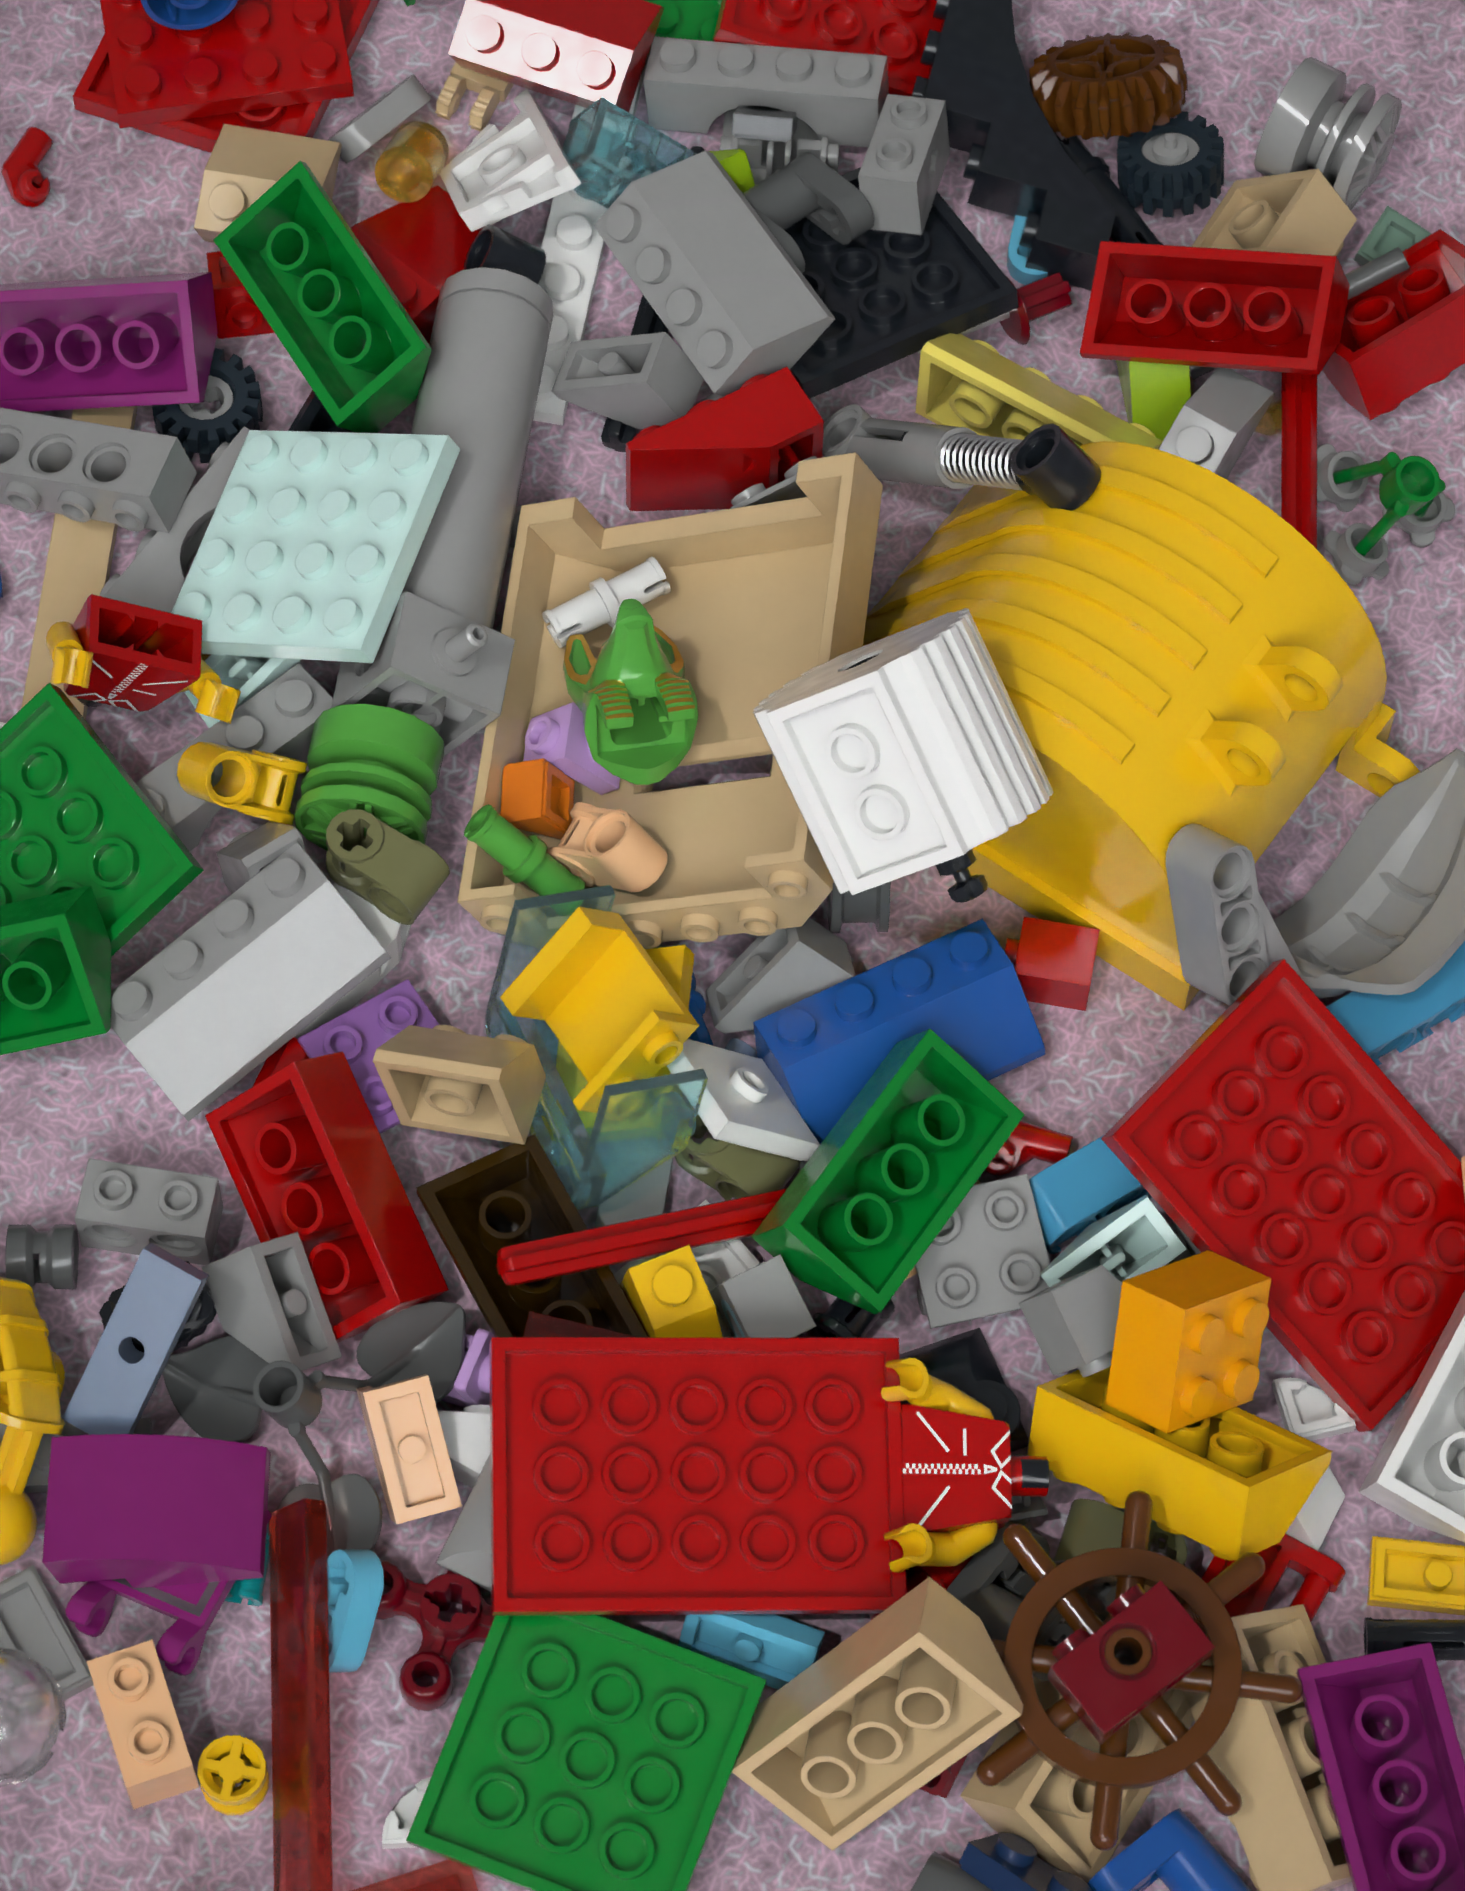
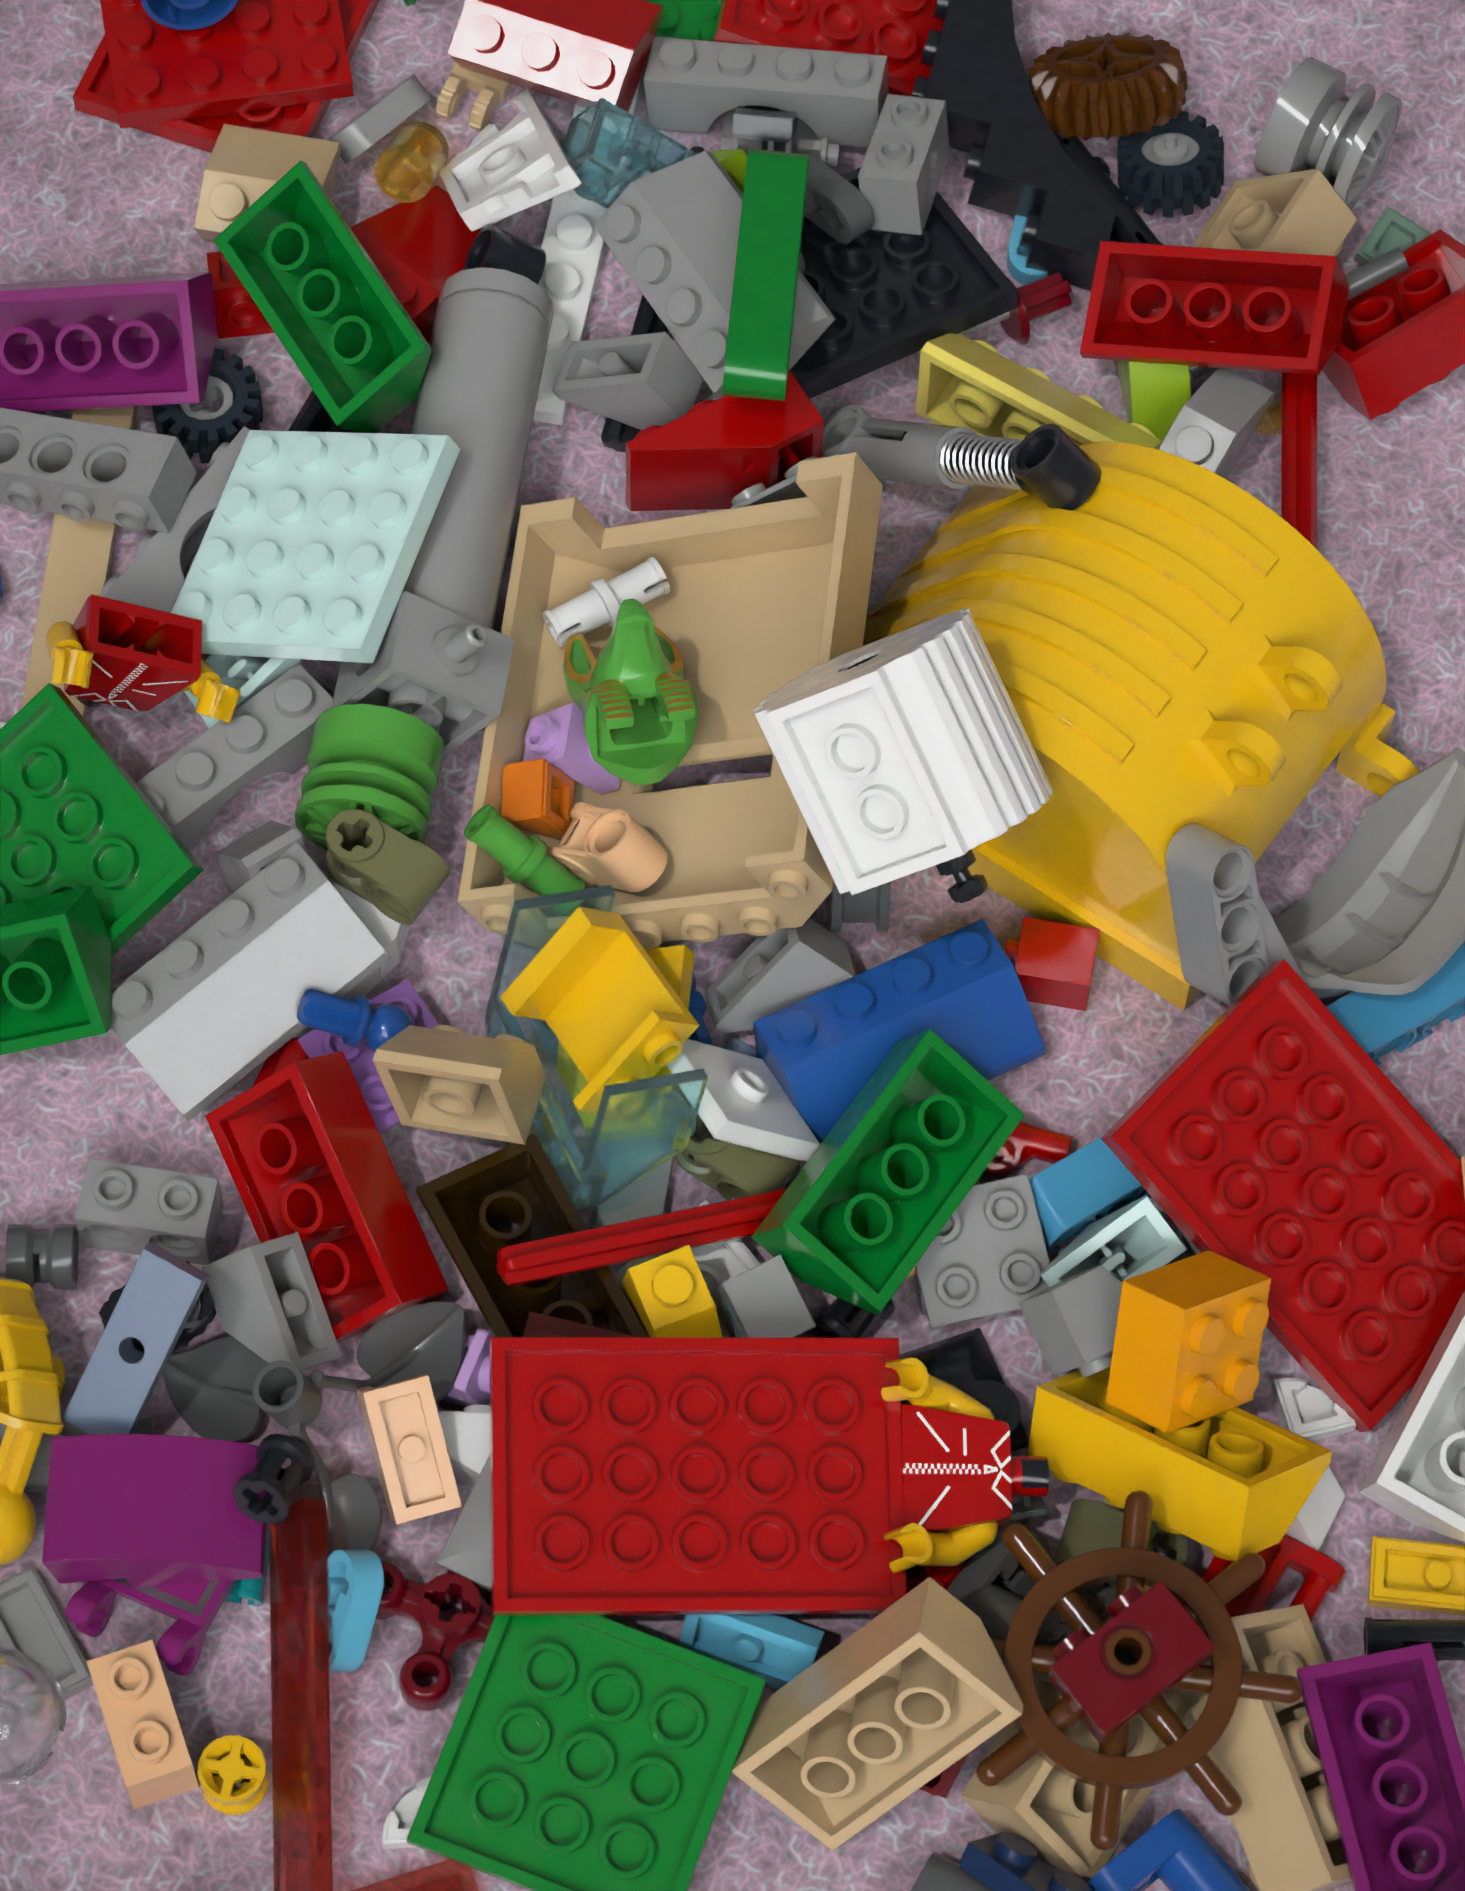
red arm [1,127,53,207] -> none
yellow piece [177,742,308,825] -> none
plant [1317,444,1455,585] -> none
none -> black bush [232,1434,316,1524]
none -> blue axle [297,989,414,1052]
none -> green beam [723,149,809,401]

